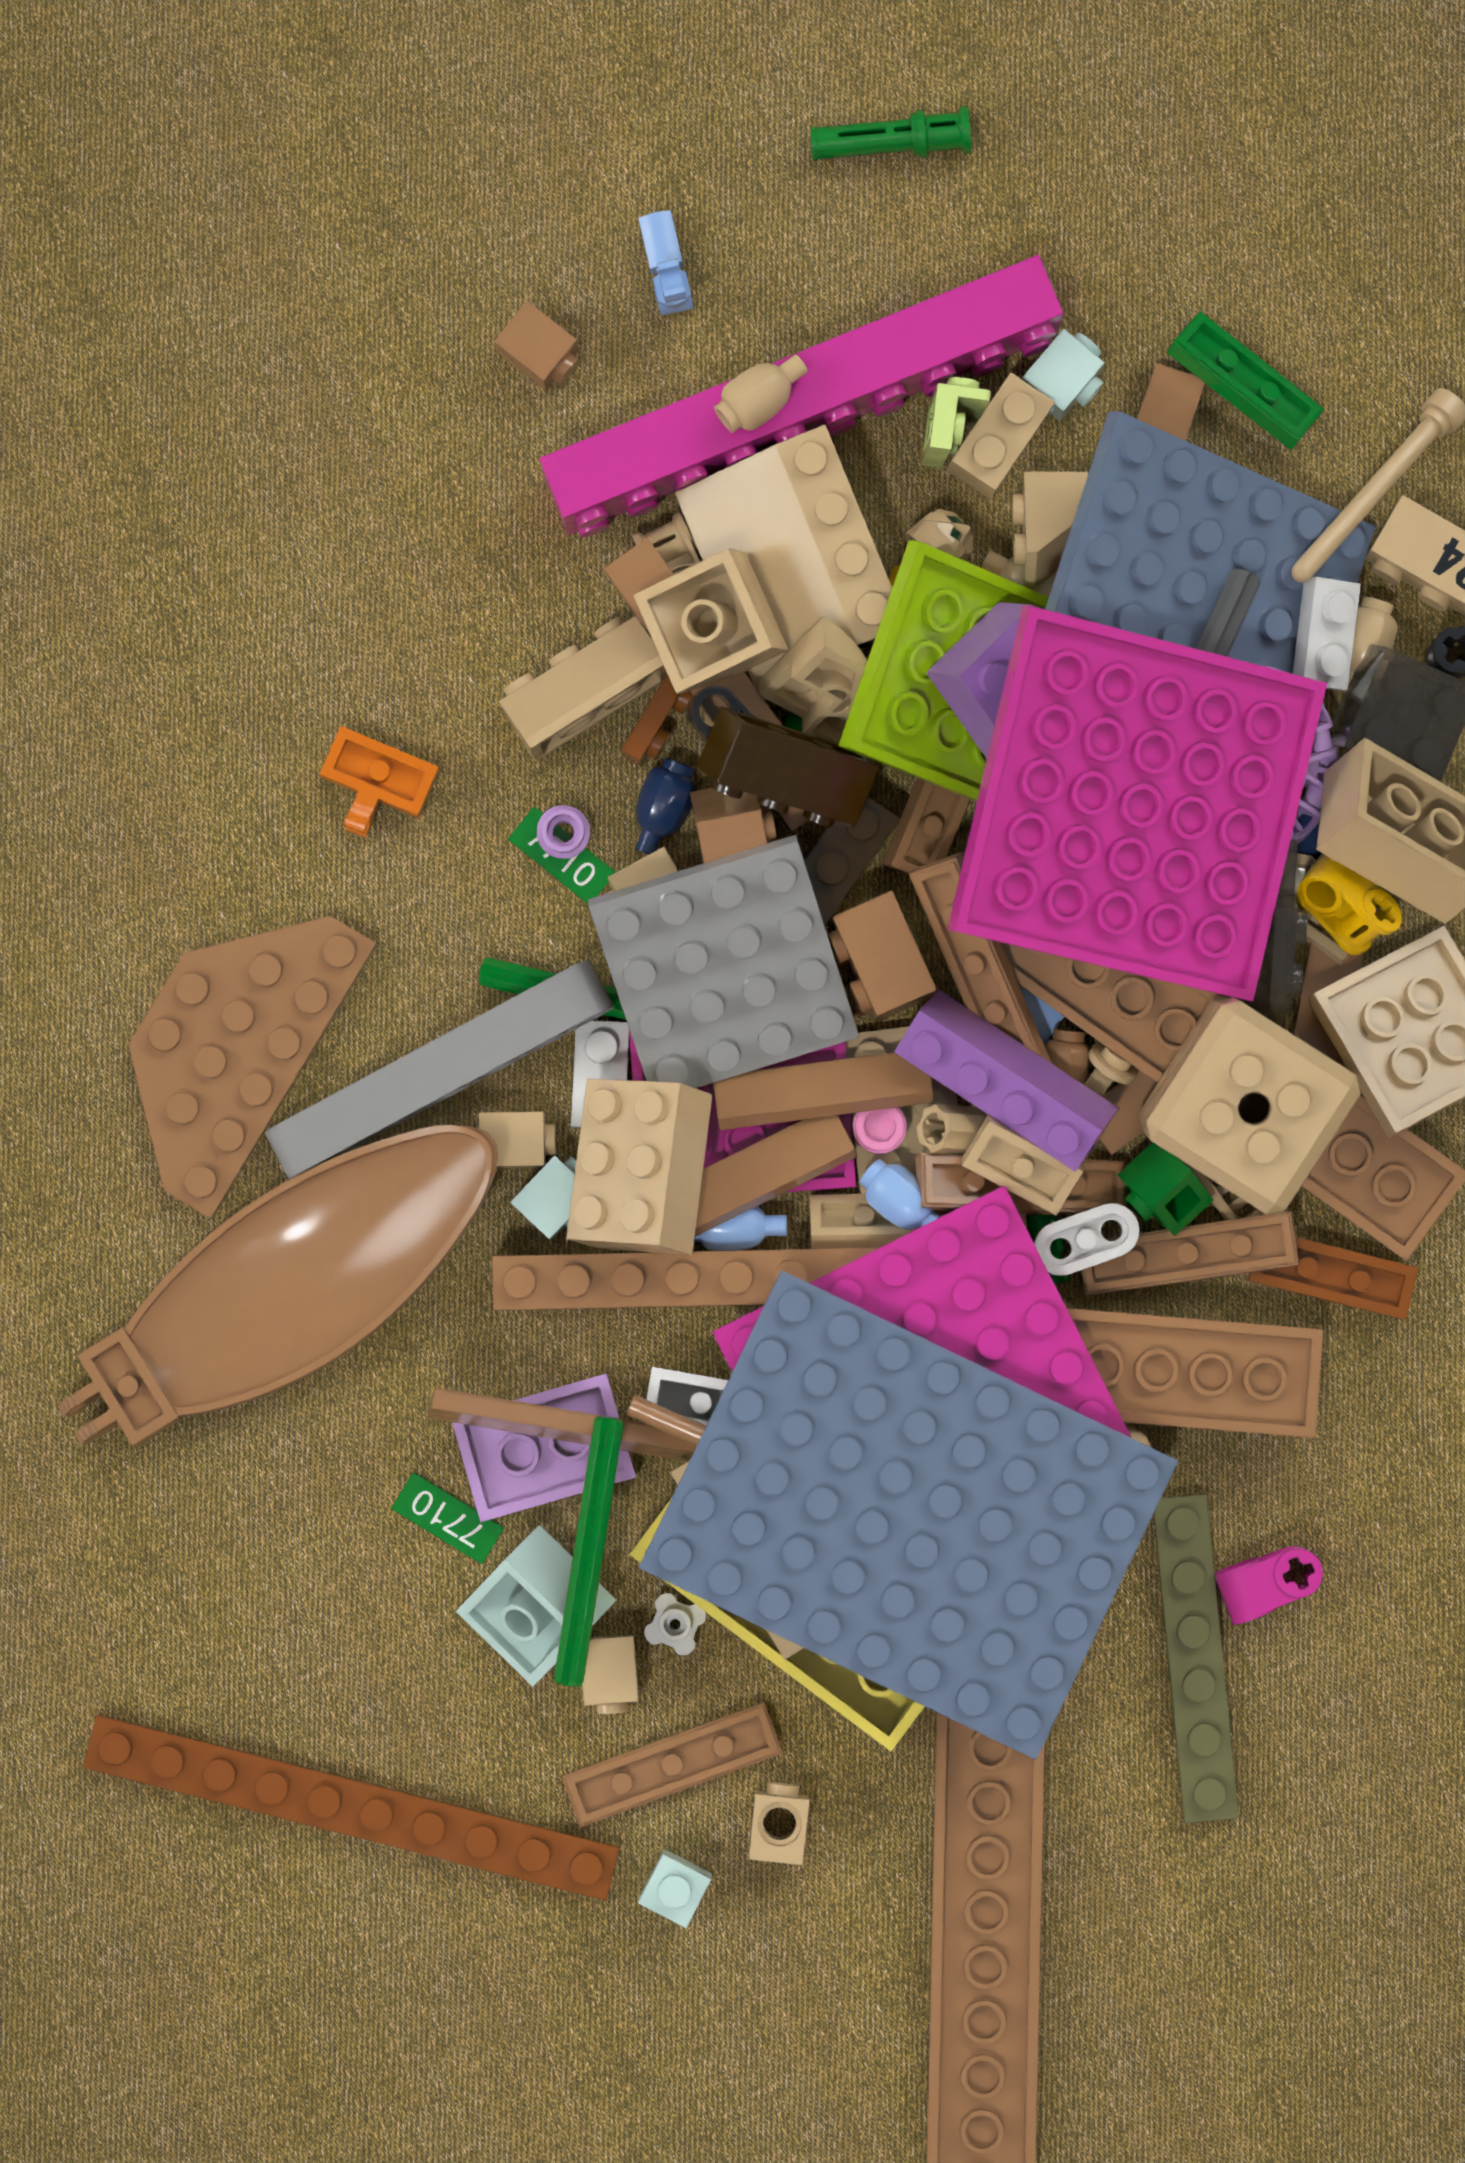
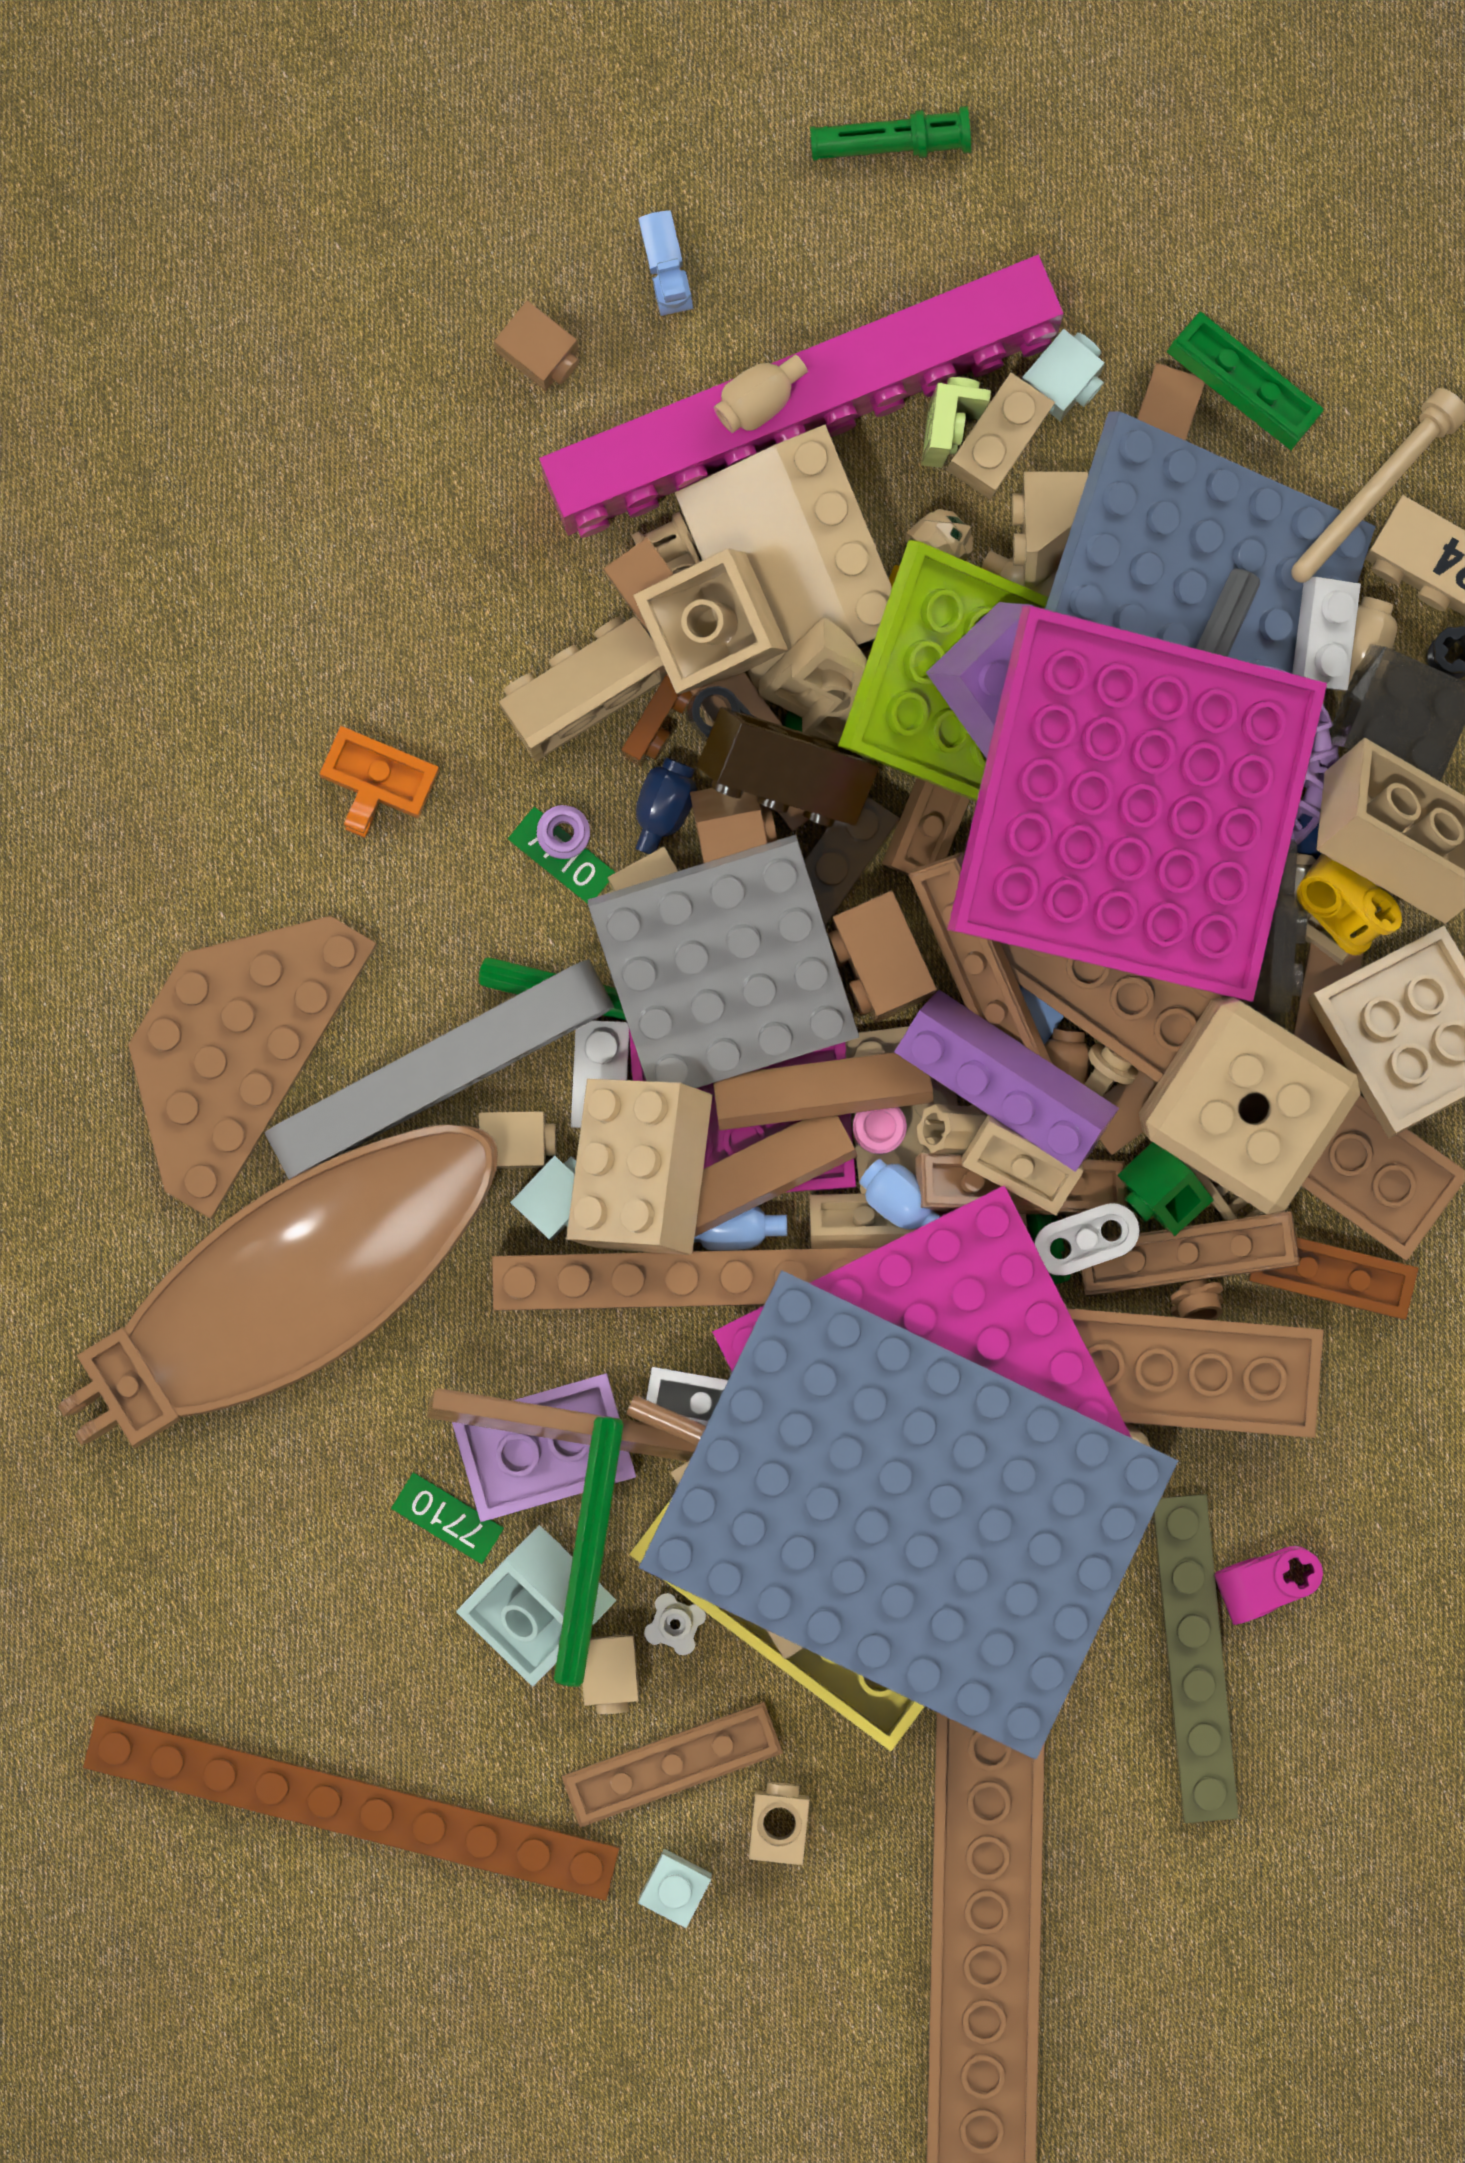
none -> medium nougat plate [1170,1280,1224,1320]

